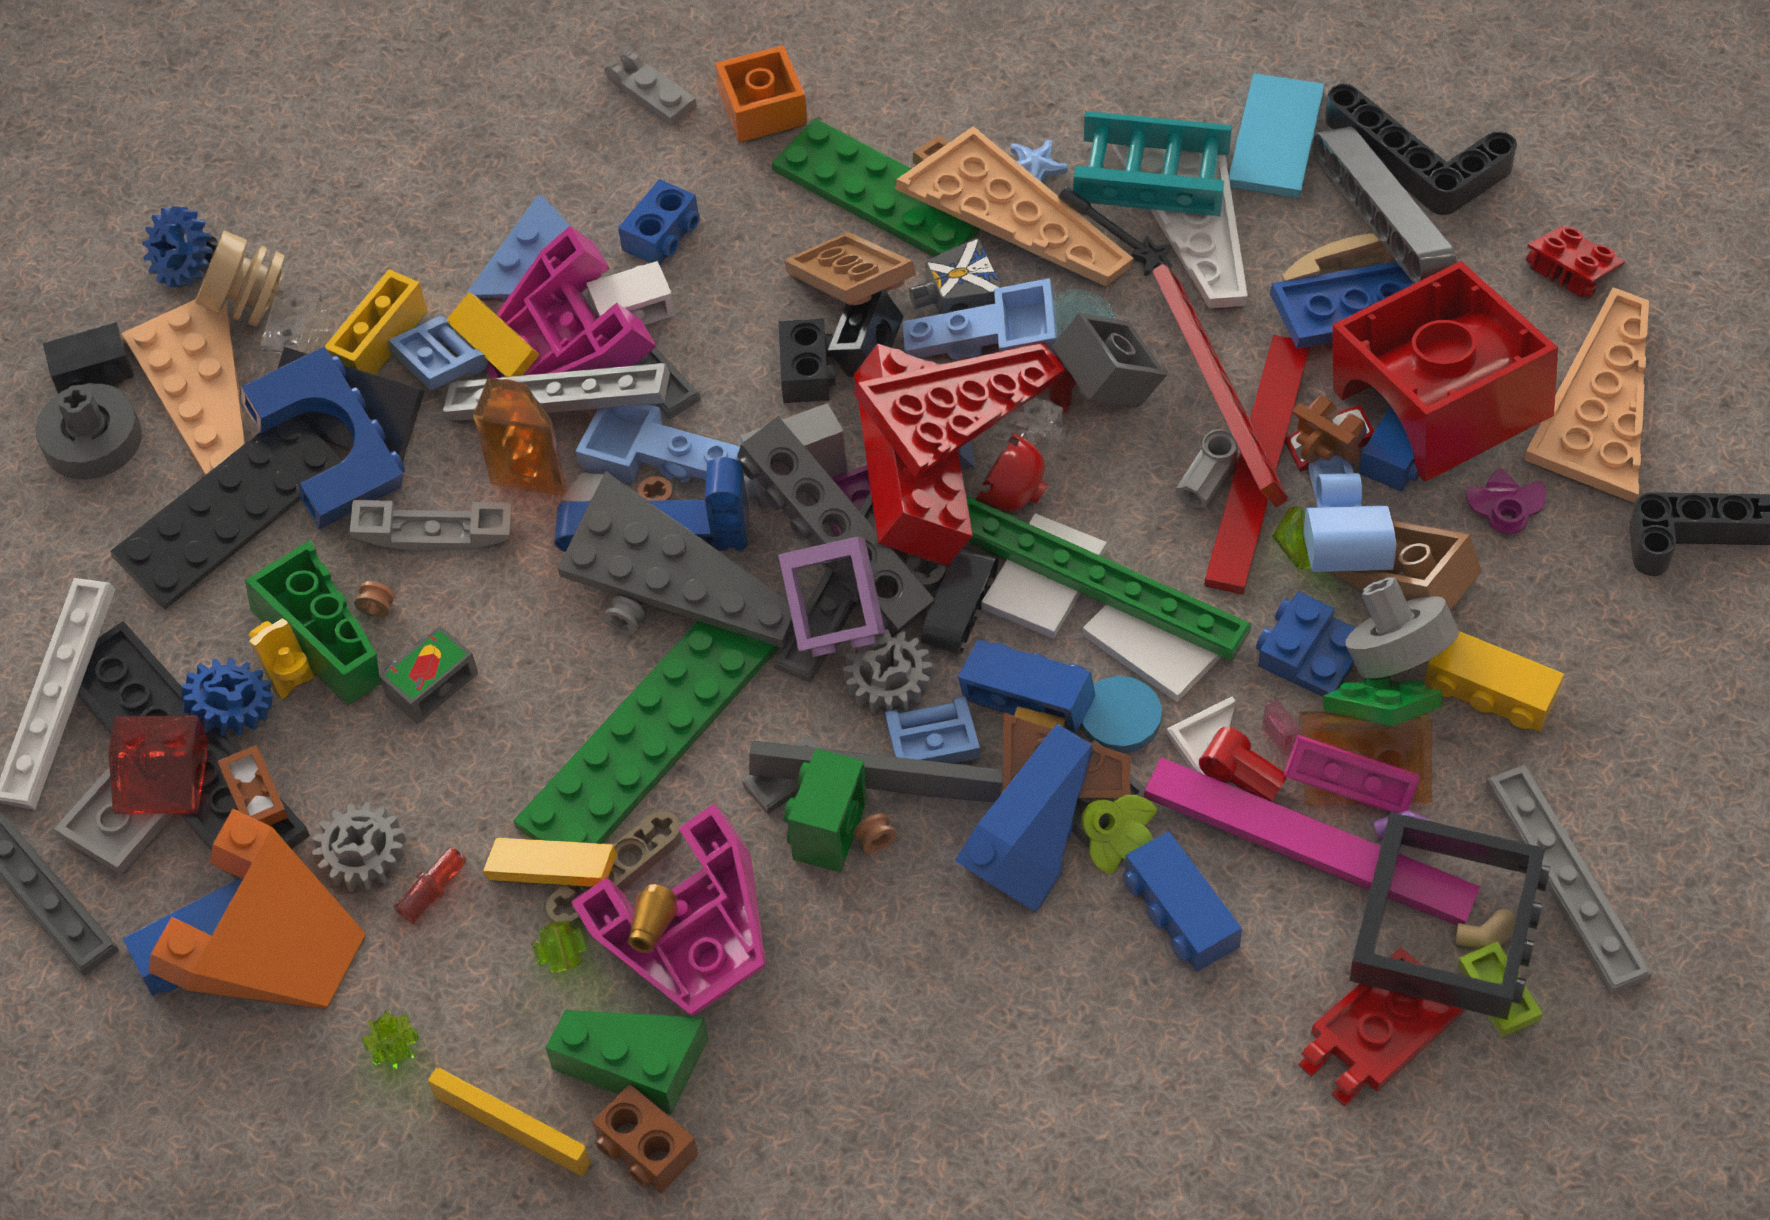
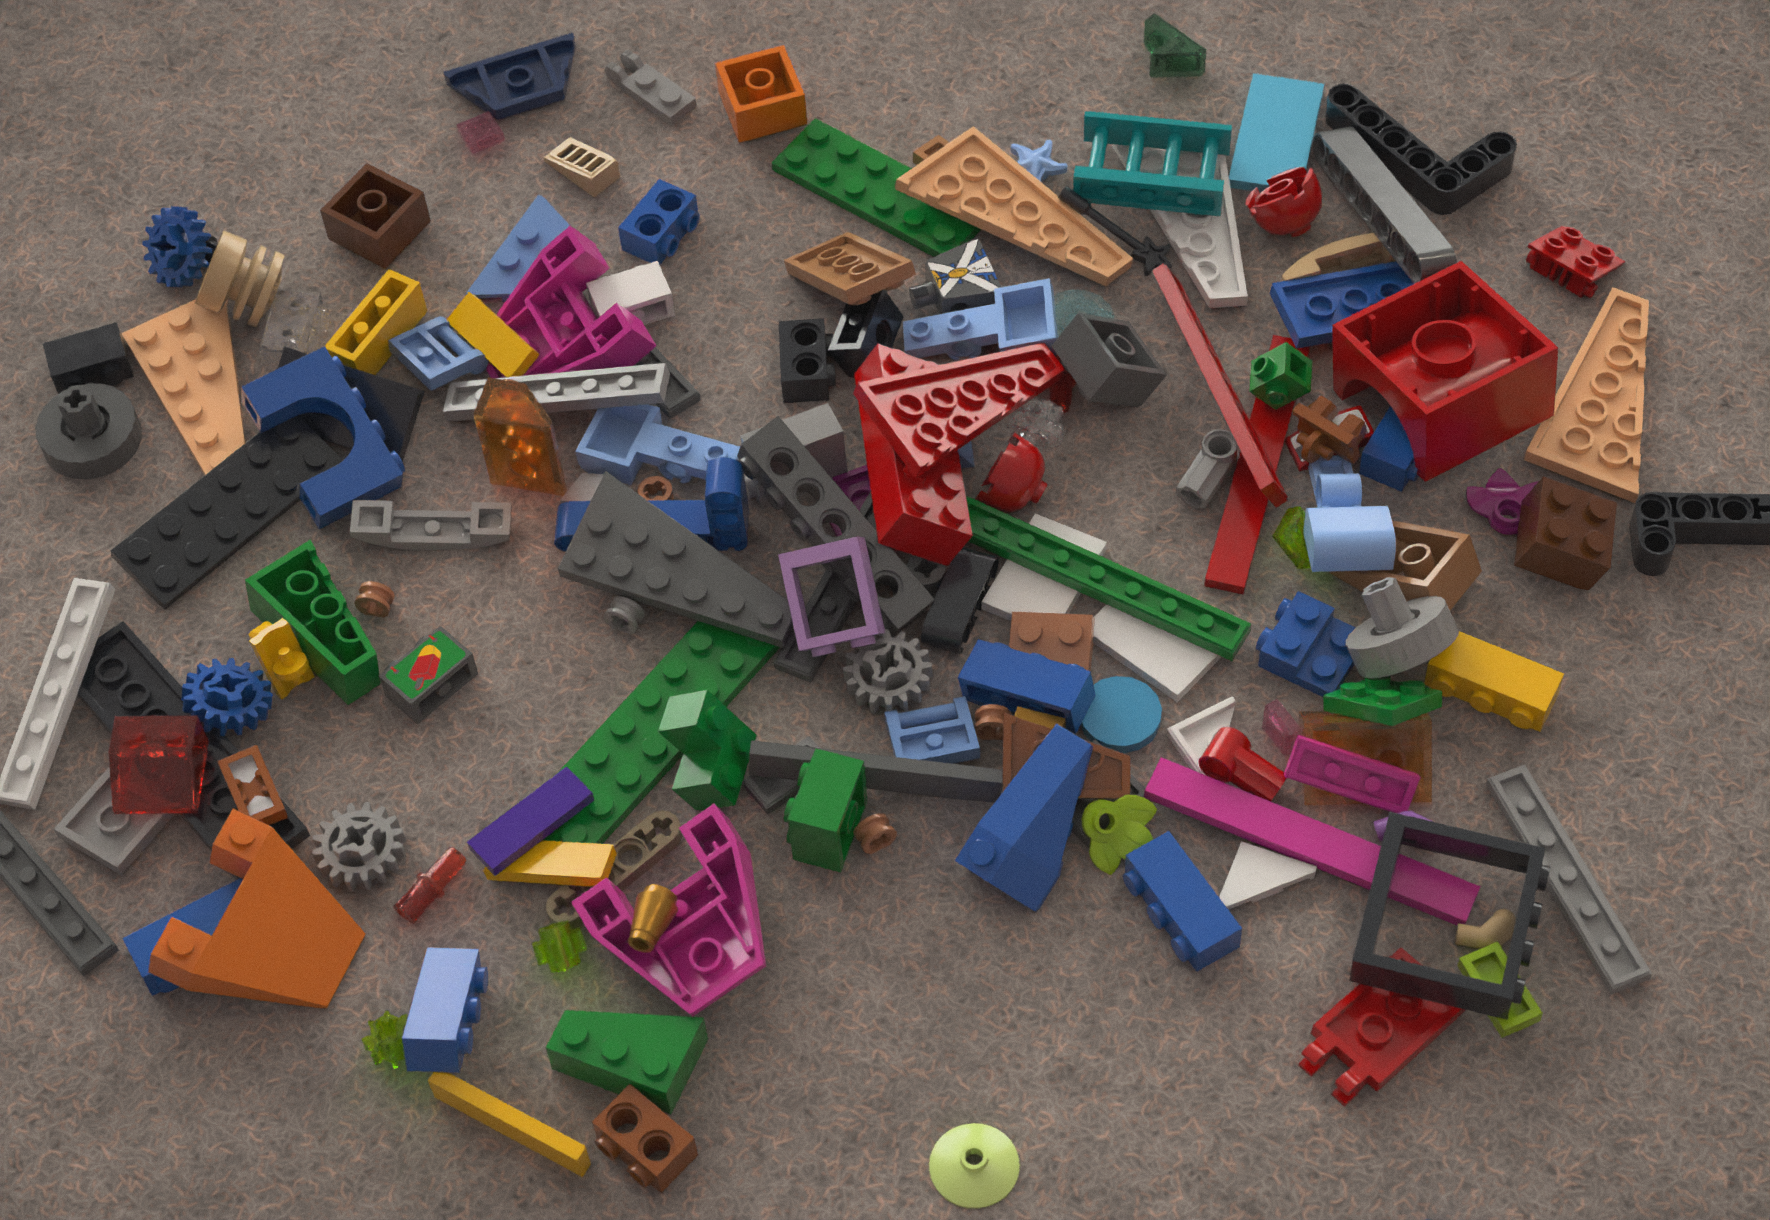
none -> reddish brown brick [320,163,431,269]
none -> brick [402,947,488,1073]
none -> dark blue wing [443,32,576,120]
none -> clear pink tile [456,111,505,154]
none -> dark purple tile [467,766,594,876]
none -> tan slope [544,137,620,198]
none -> green brick [658,690,757,811]
none -> yellowish green dish [929,1123,1020,1209]
none -> nougat bush [974,704,1011,740]
none -> nougat wing [1009,612,1095,671]
none -> clear green slope [1144,13,1206,77]
none -> white tile [1219,841,1317,910]
none -> red cylinder [1245,167,1322,237]
none -> green brick [1249,342,1312,410]
none -> reddish brown brick [1514,476,1617,590]

